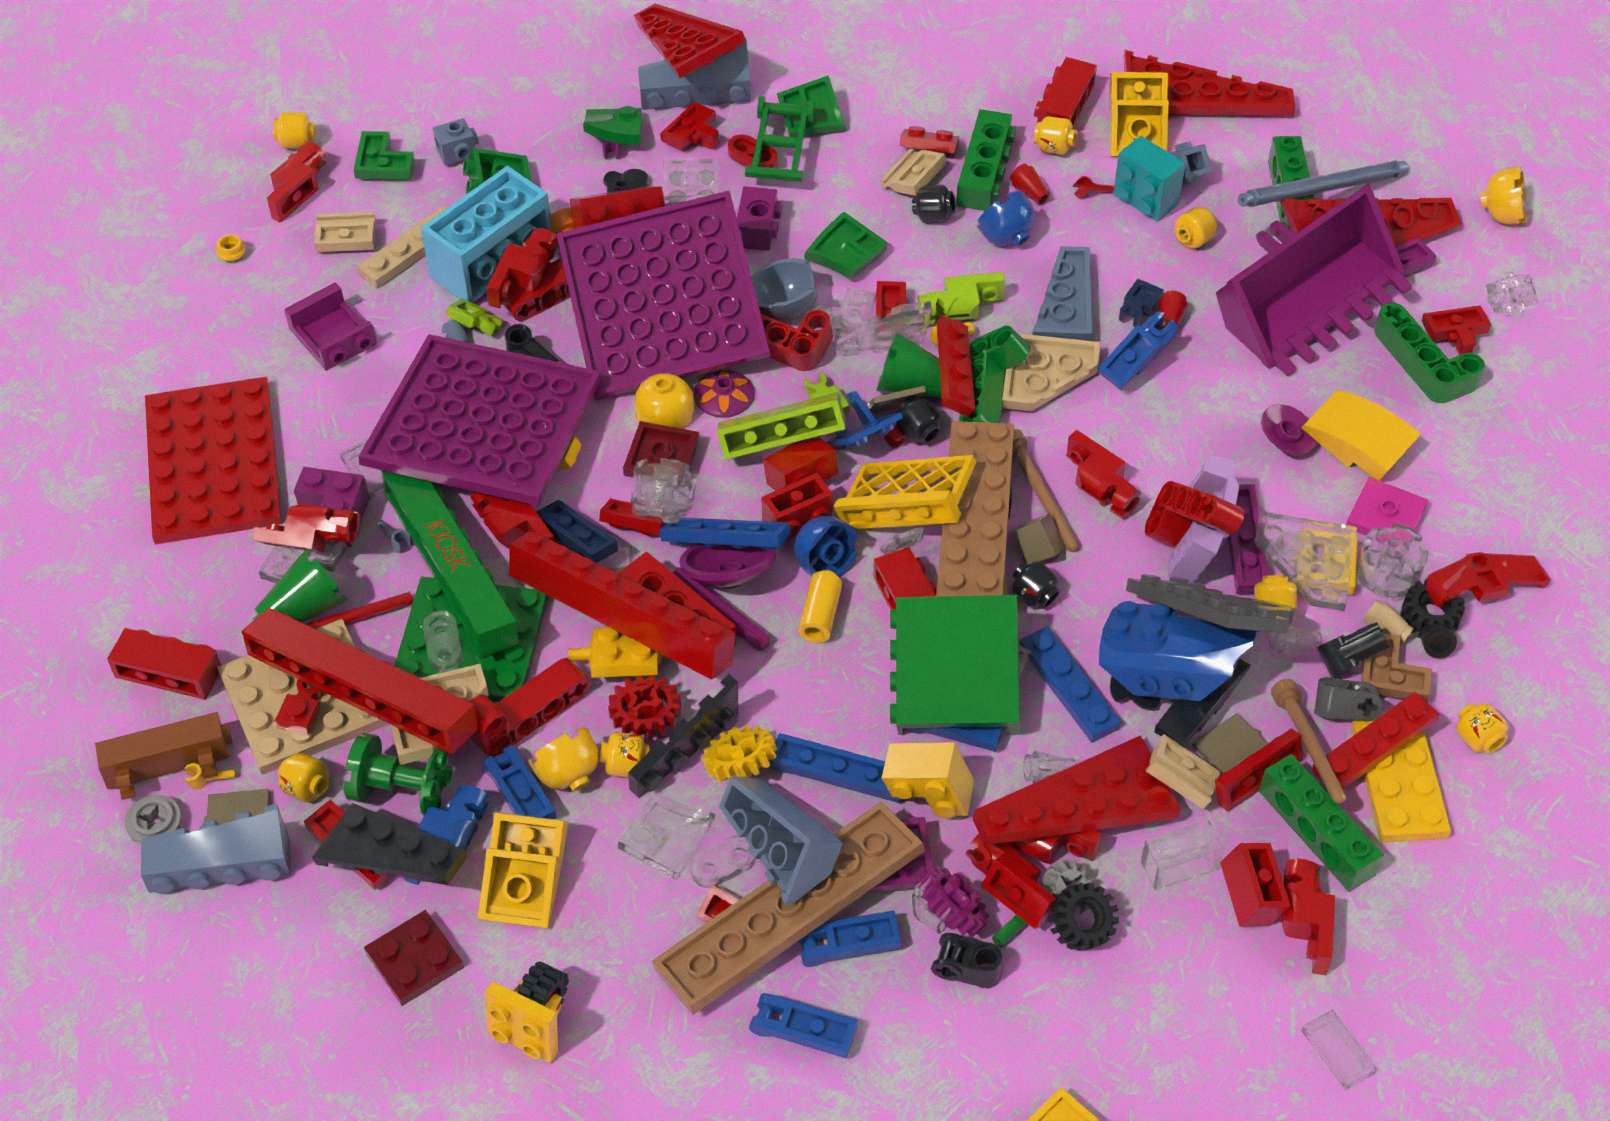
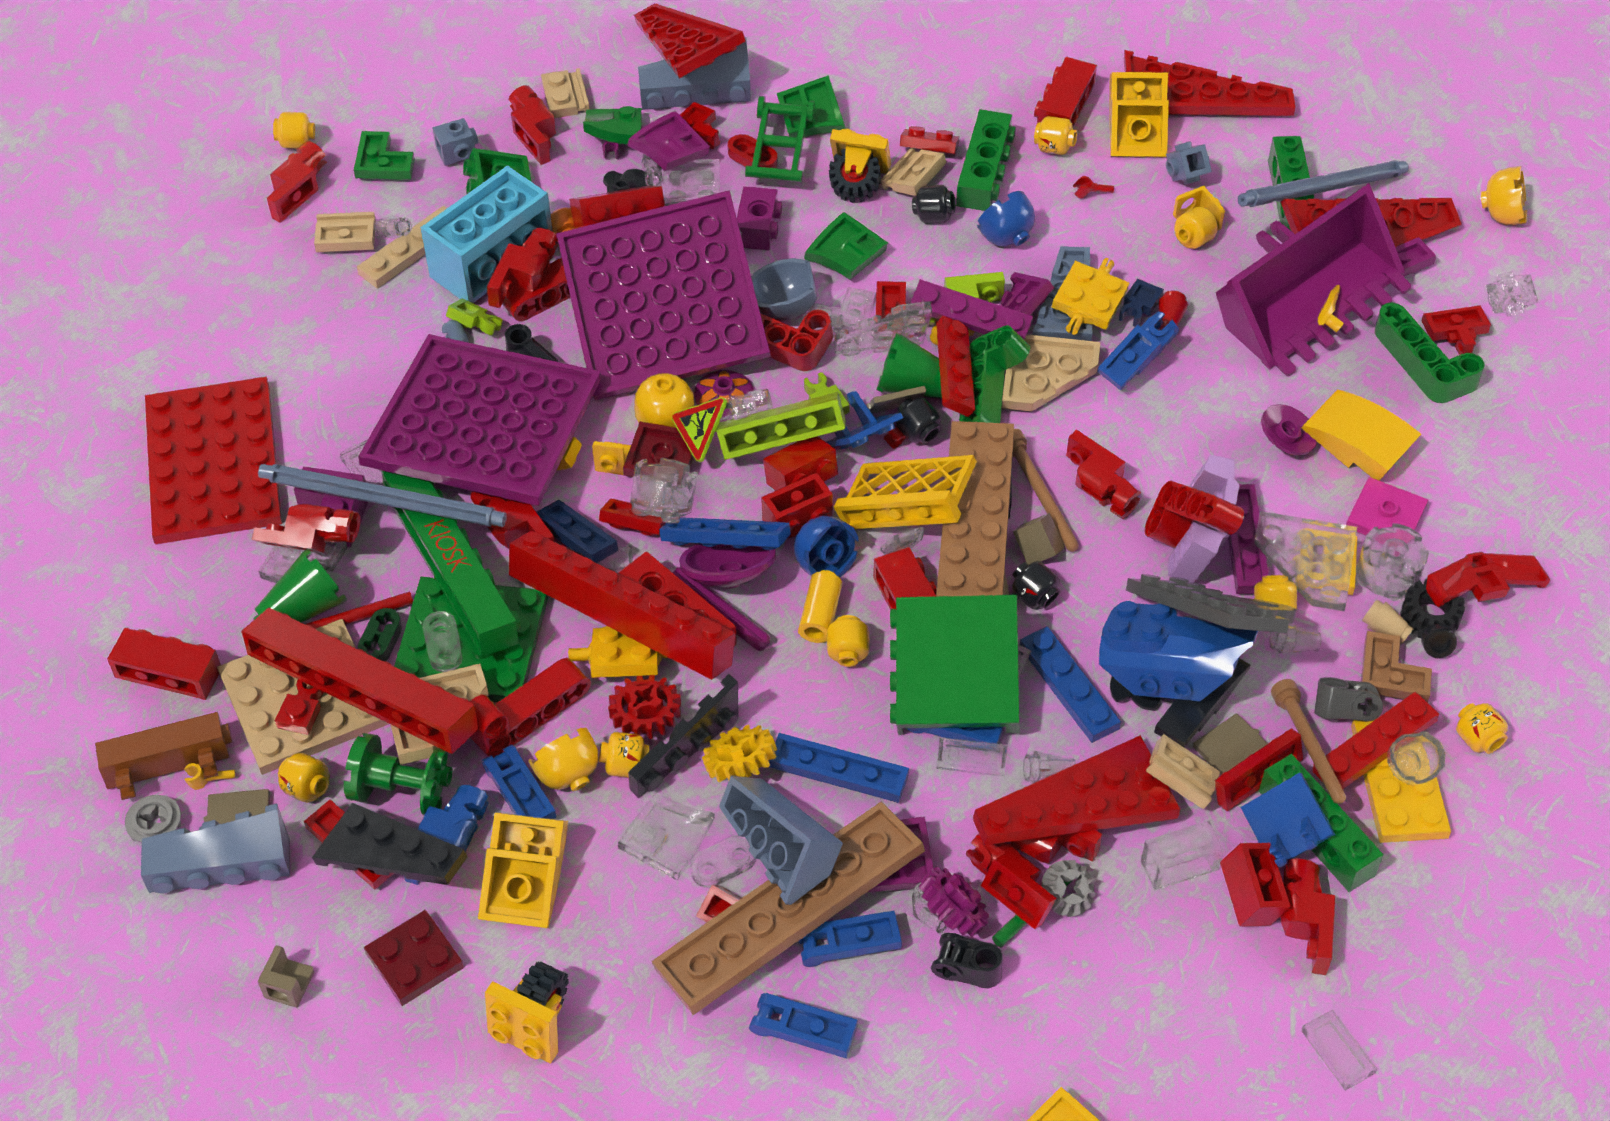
yellow plate [216,234,246,261] -> none
magenta panel [284,282,377,371] -> none
sand blue hand [377,520,411,553] -> none
yellow brick [882,742,975,818] -> none
red cone [1010,163,1050,205] -> none
black tyre [1048,883,1119,951] -> none
teal brick [1113,135,1186,222] -> none
black piece [1316,622,1390,677] -> none
none -> dark tan panel [257,945,314,1008]
none -> sand blue piece [258,464,507,527]
none -> dark green beam [358,608,402,661]
none -> clear pin [375,215,412,239]
none -> red plate [508,85,556,165]
none -> tan plate [541,68,589,118]
none -> yellow bracket [592,441,631,475]
none -> magenta plate [627,111,710,171]
none -> clear pin [641,154,663,186]
none -> piece [671,397,727,462]
none -> clear plate [720,388,773,422]
none -> yellow head [827,615,870,667]
none -> plate [829,129,891,203]
none -> magenta plate [909,279,1033,340]
none -> clear tile [937,737,1008,776]
none -> magenta wing [1000,272,1054,315]
none -> yellow plate [1052,258,1130,335]
none -> yellow bracket [1173,186,1225,231]
none -> blue plate [1240,773,1335,867]
none -> yellow bar [1318,285,1344,333]
none -> clear hair [1387,731,1446,785]

